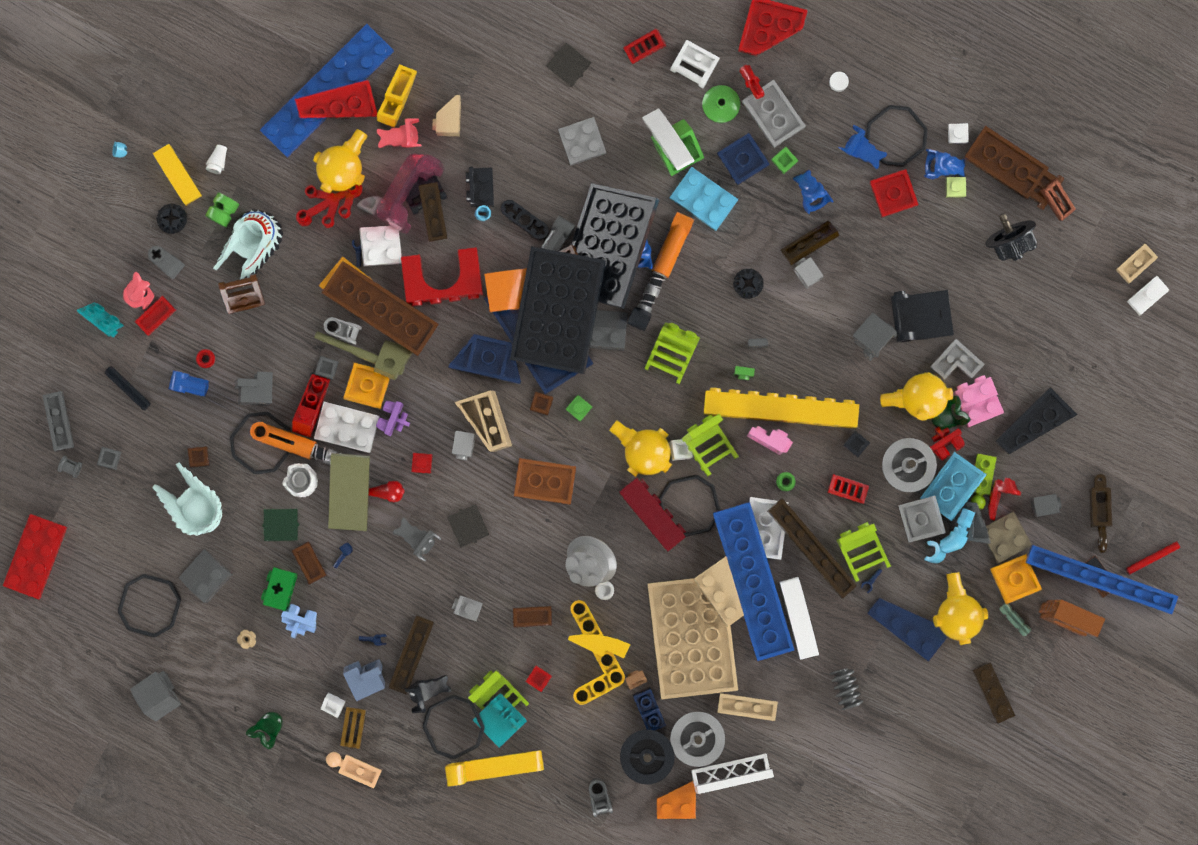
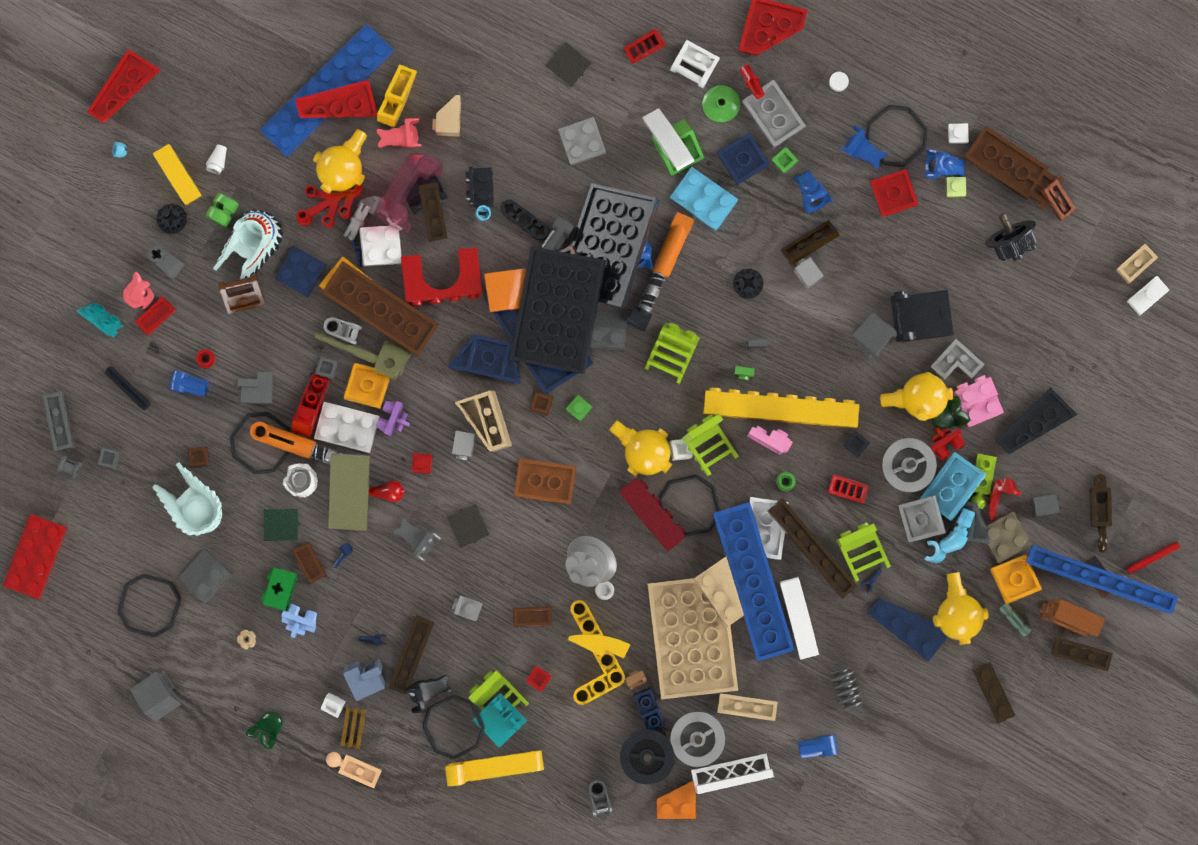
none -> red wing [87,49,161,123]
none -> dark blue plate [274,246,327,298]
none -> light grey pin [343,202,372,241]
none -> blue piece [798,735,838,758]
none -> dark brown plate [1051,637,1113,672]

